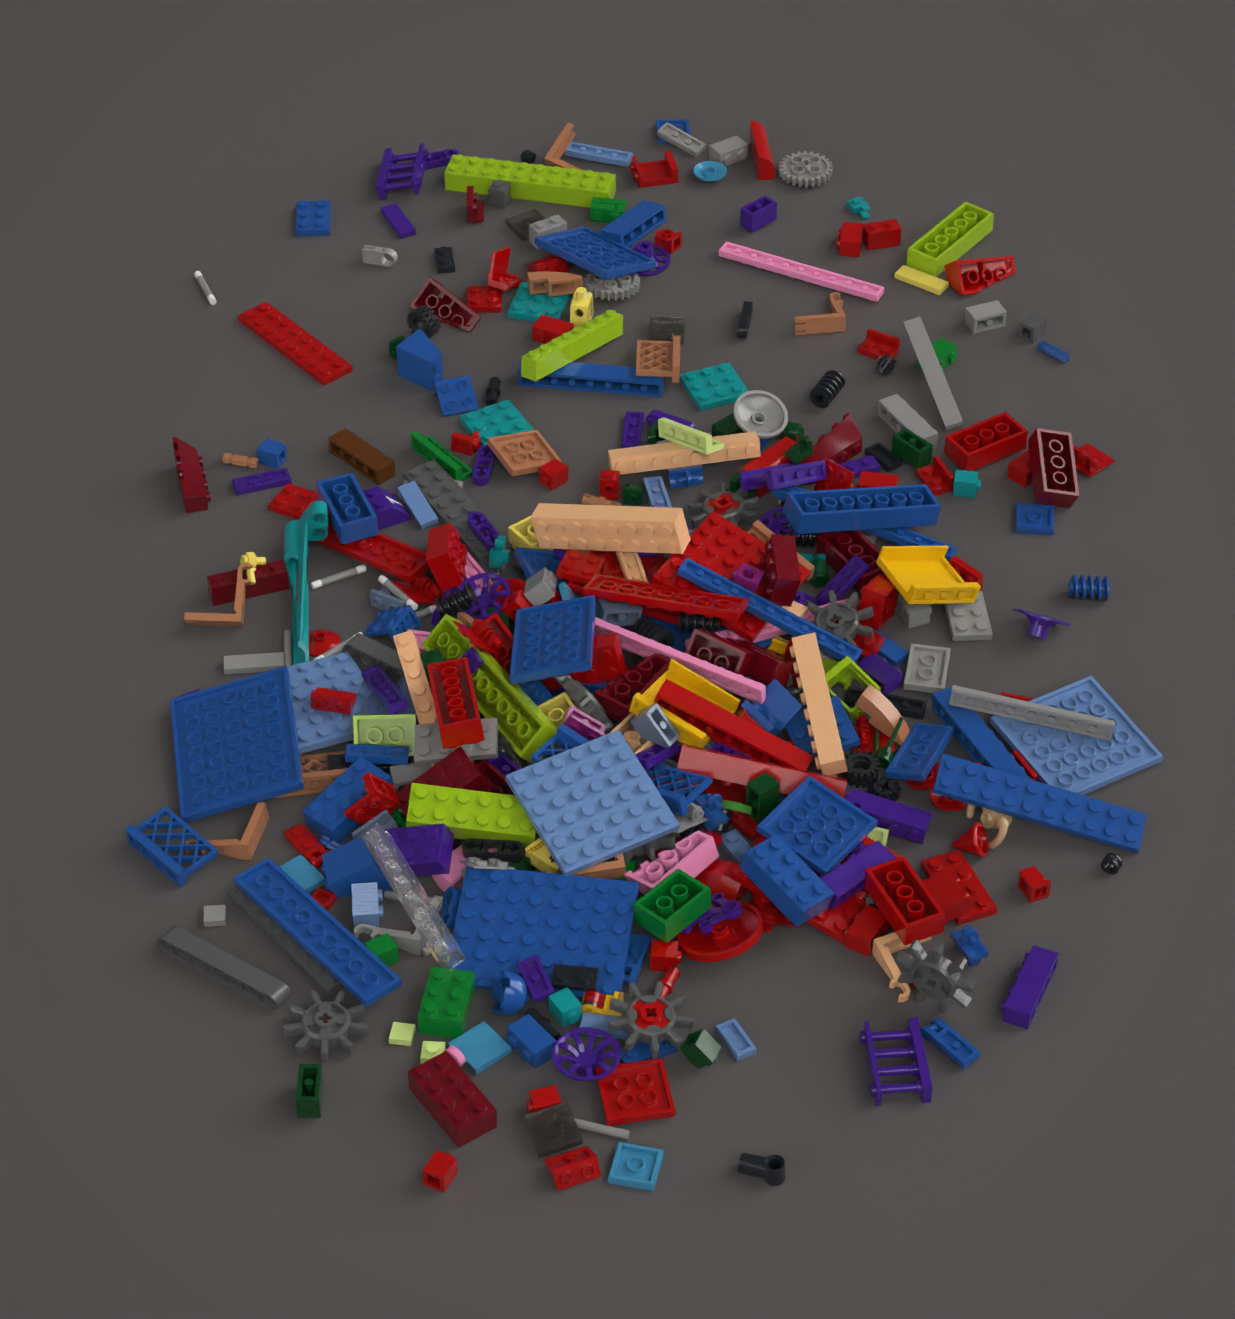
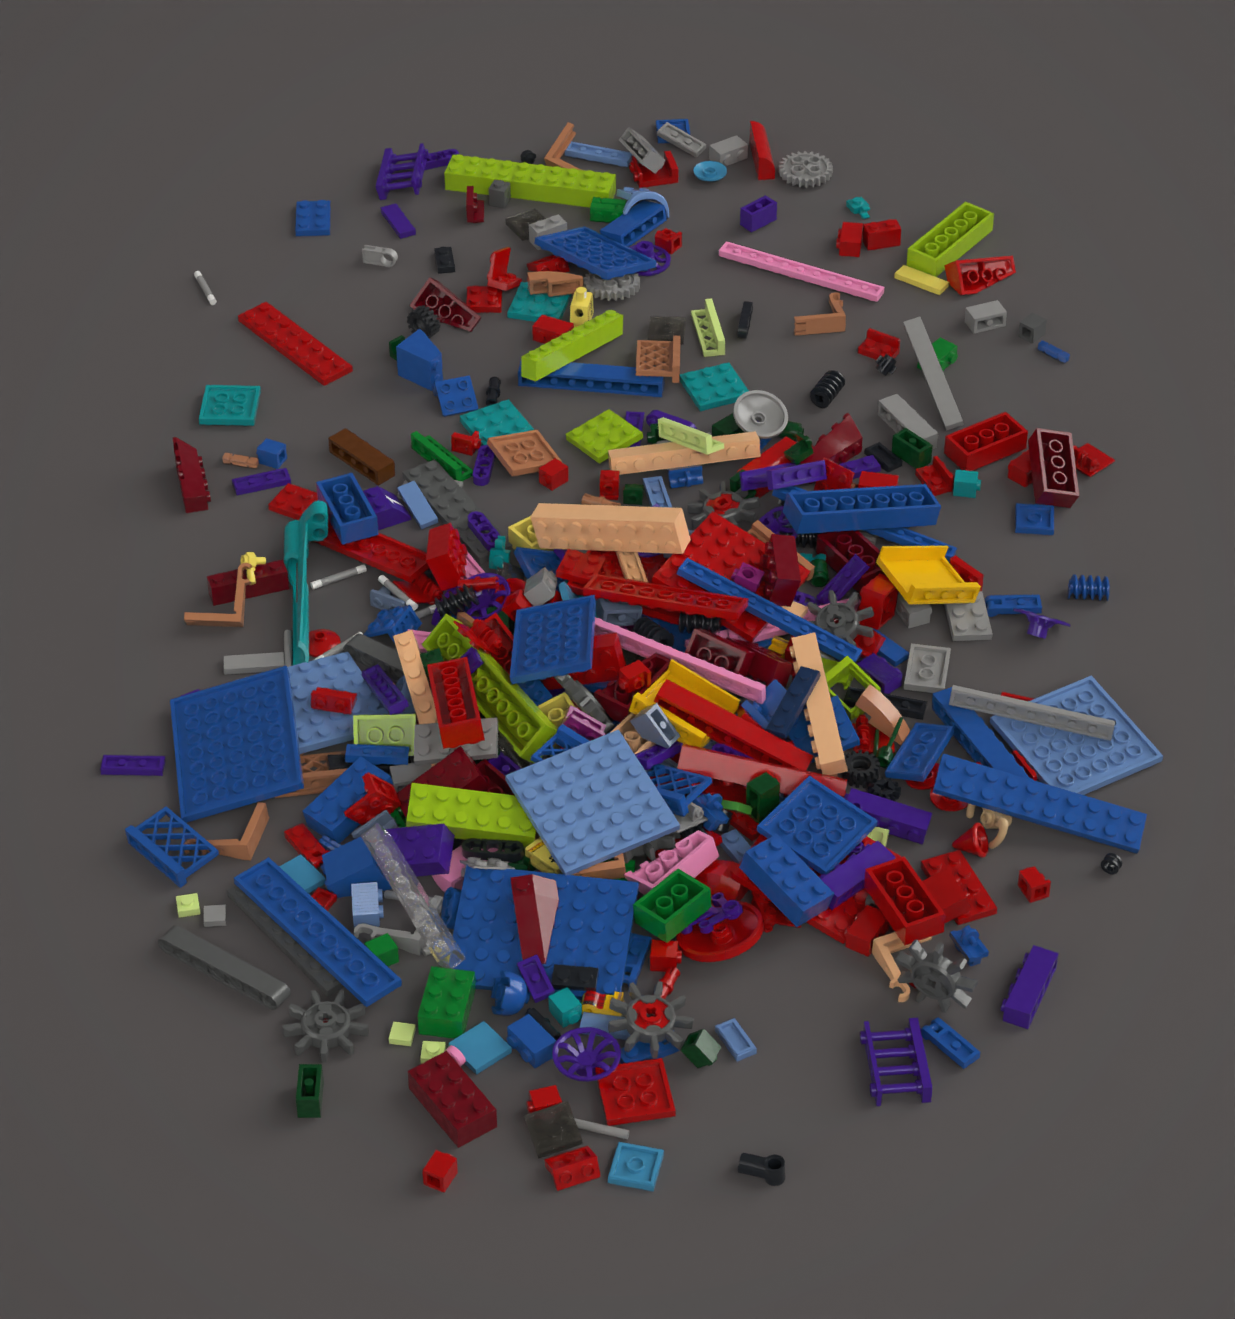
none -> dark purple tile [100,755,166,776]
none -> yellowish green plate [176,893,200,918]
none -> teal plate [199,385,261,426]
none -> red pin [458,576,499,592]
none -> dark red wedge [511,874,559,964]
none -> lime plate [565,409,643,464]
none -> medium blue piece [616,187,669,218]
none -> red brick [618,660,651,693]
none -> light grey brick [619,127,665,174]
none -> yellowish green fence [691,298,725,357]
none -> dark blue plate [766,666,821,739]
none -> blue plate [985,595,1042,617]

